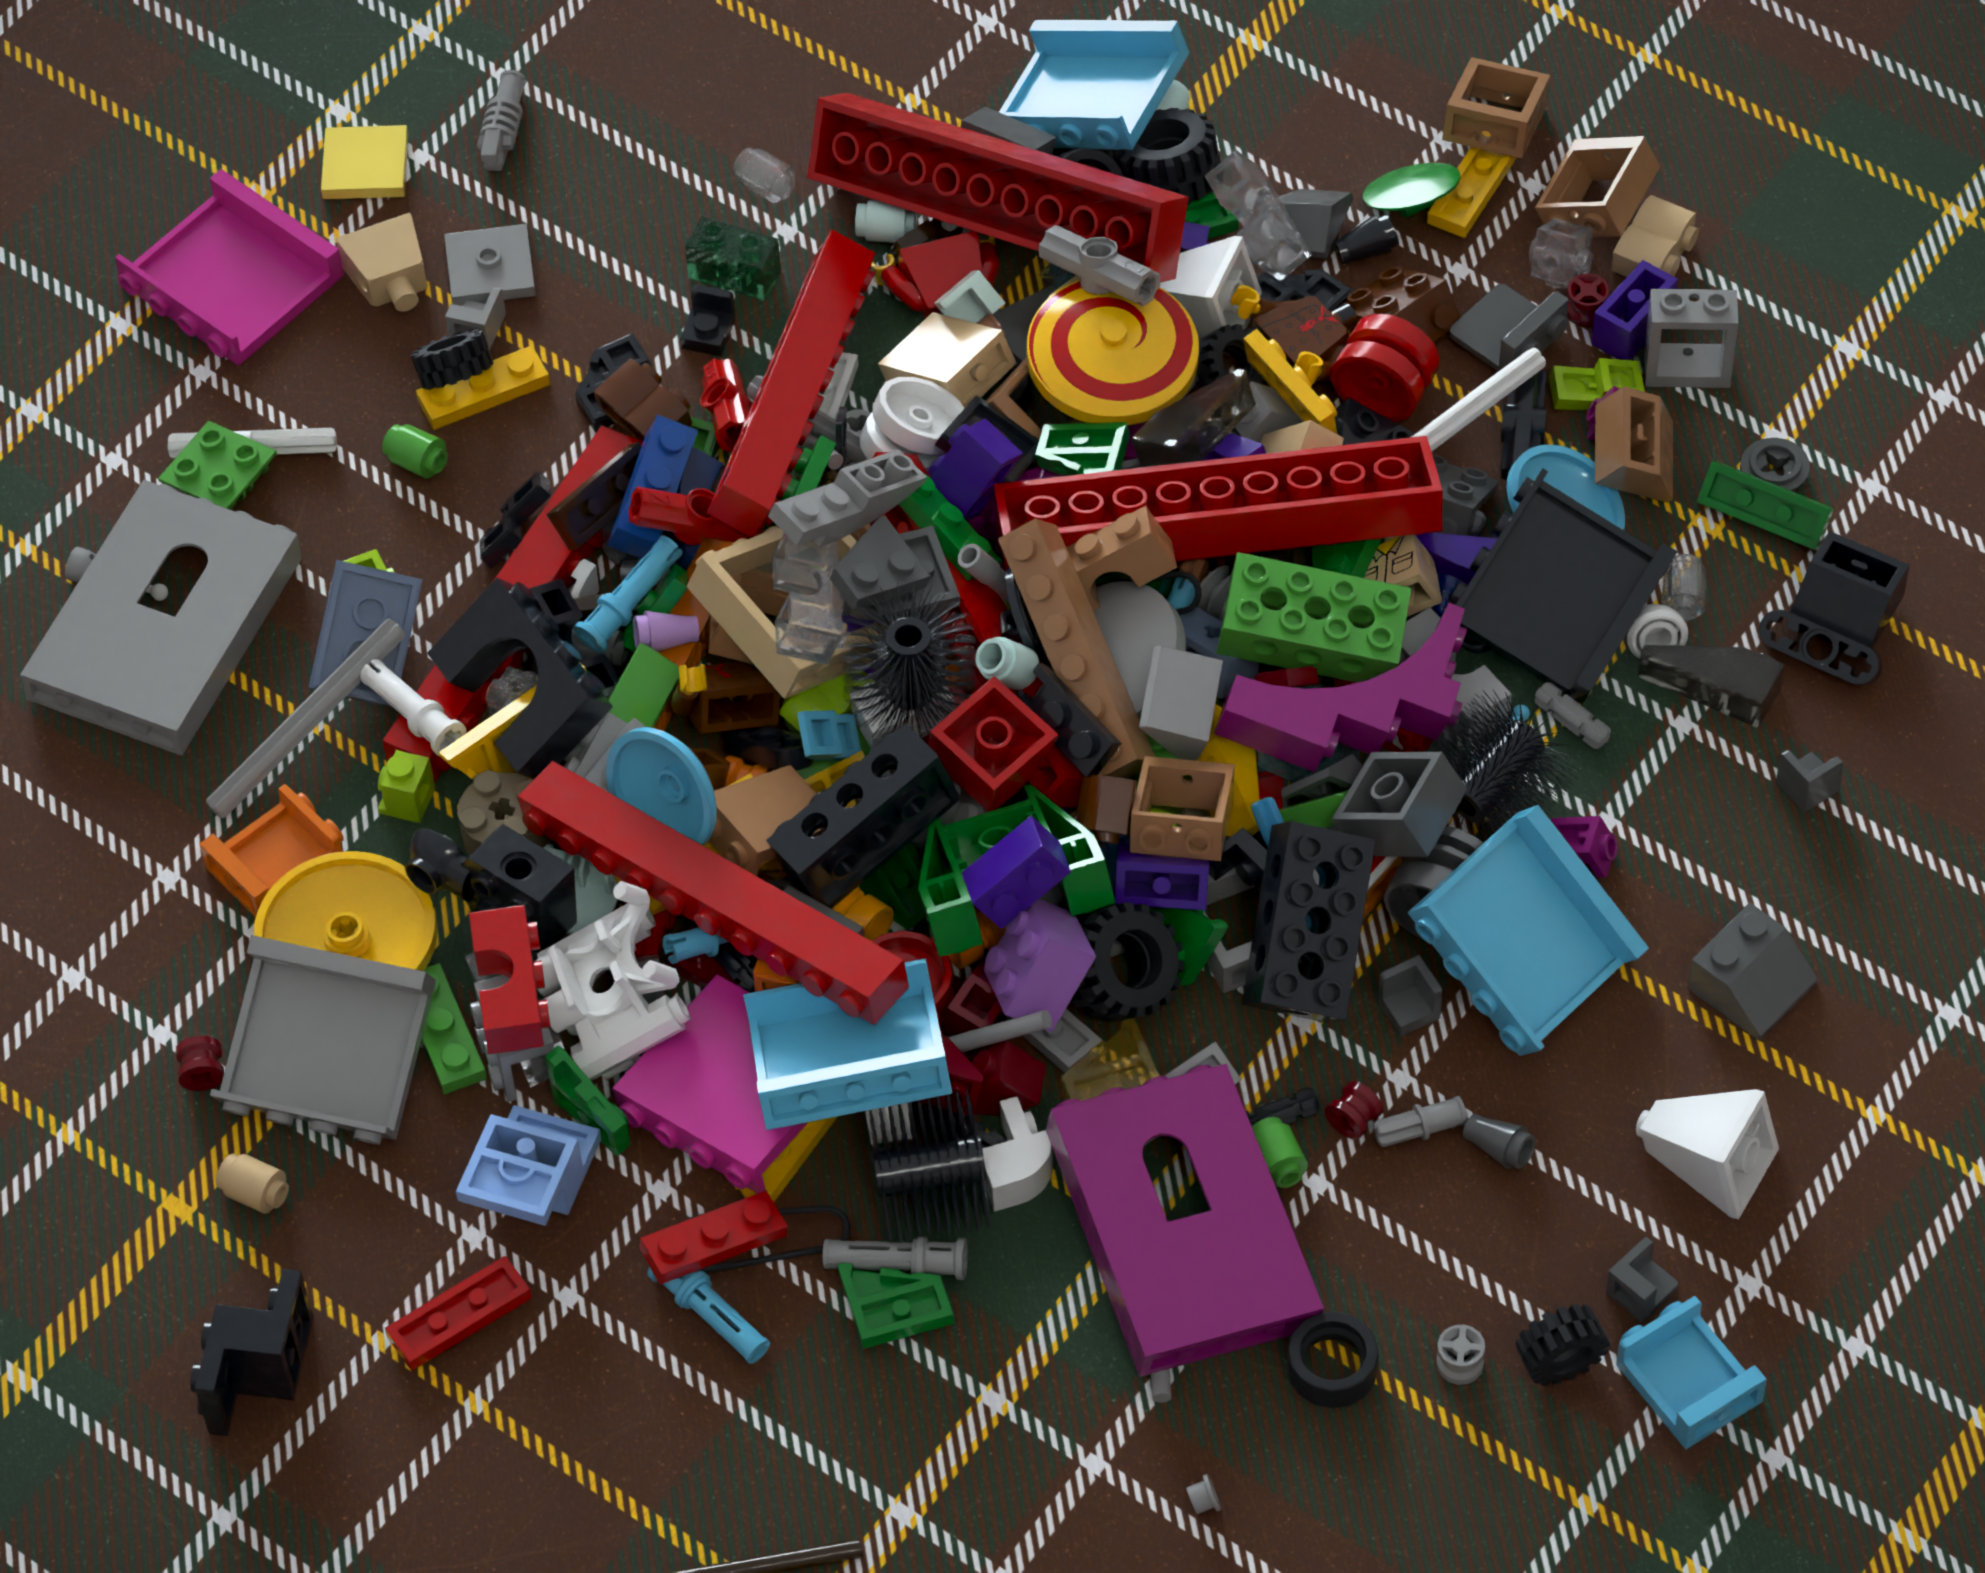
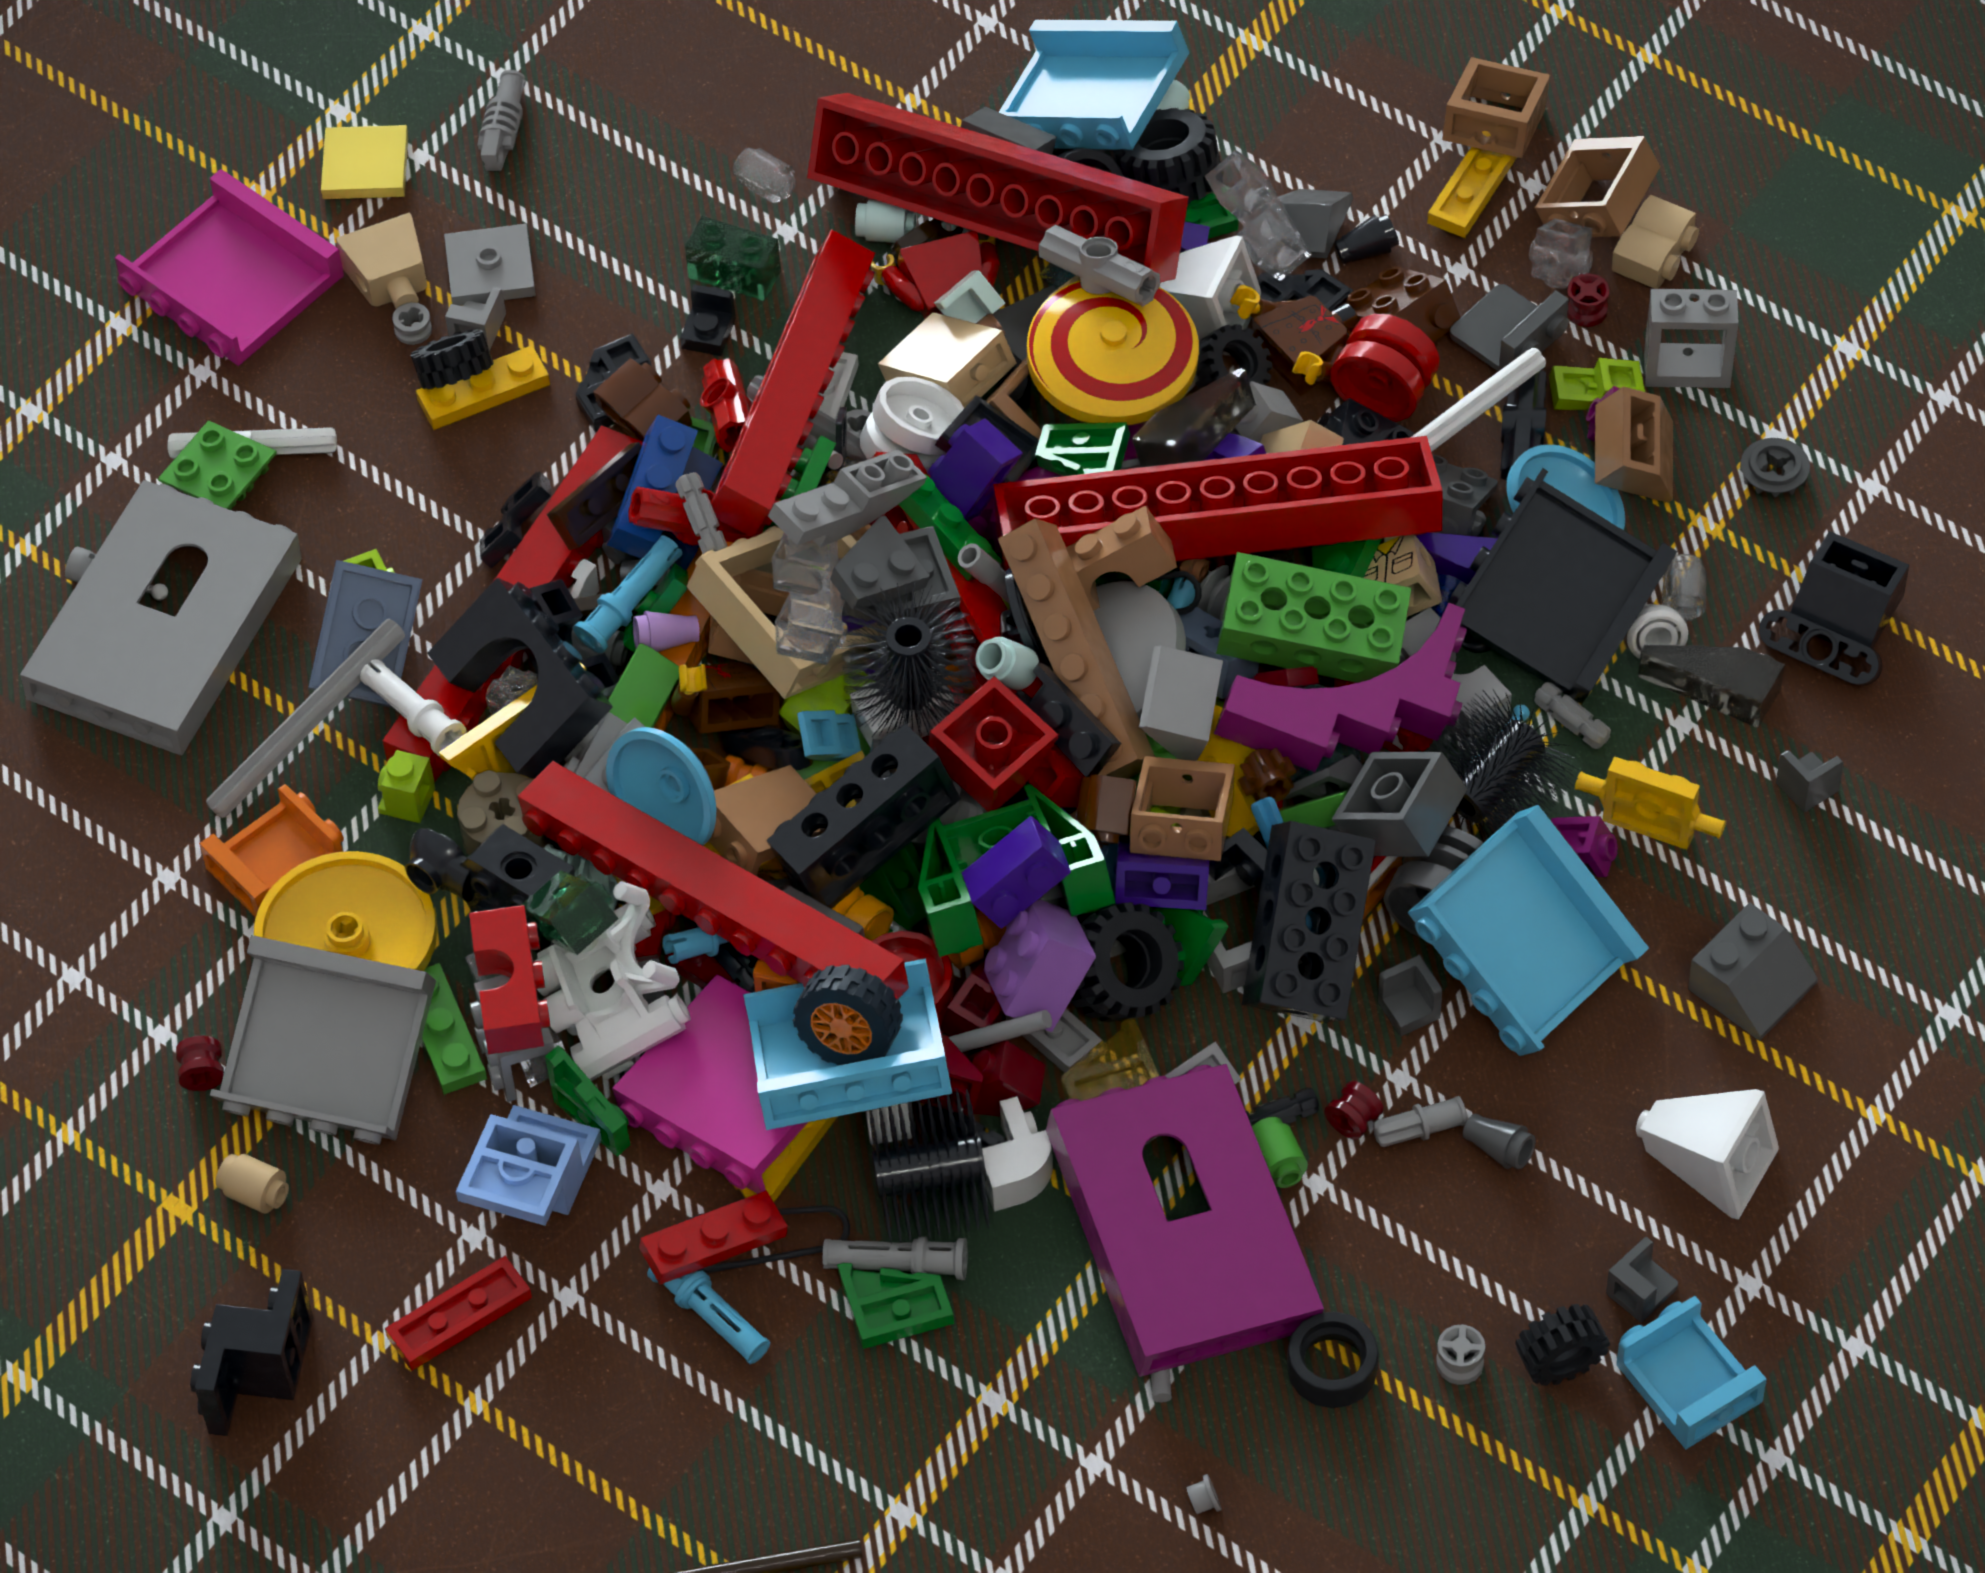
bright green brick [382,424,448,478] -> none
yellow plate [1243,329,1338,435] -> none
shield [1363,163,1461,218] -> none
dark purple brick [1592,260,1678,360] -> none
green plate [1696,460,1835,550] -> none
none -> light grey bush [392,302,432,345]
none -> clear green brick [521,870,619,955]
none -> light grey axle [675,472,727,554]
none -> black wheel [793,965,903,1066]
none -> reddish brown gear [1238,748,1297,802]
none -> yellow plate [1574,756,1726,850]

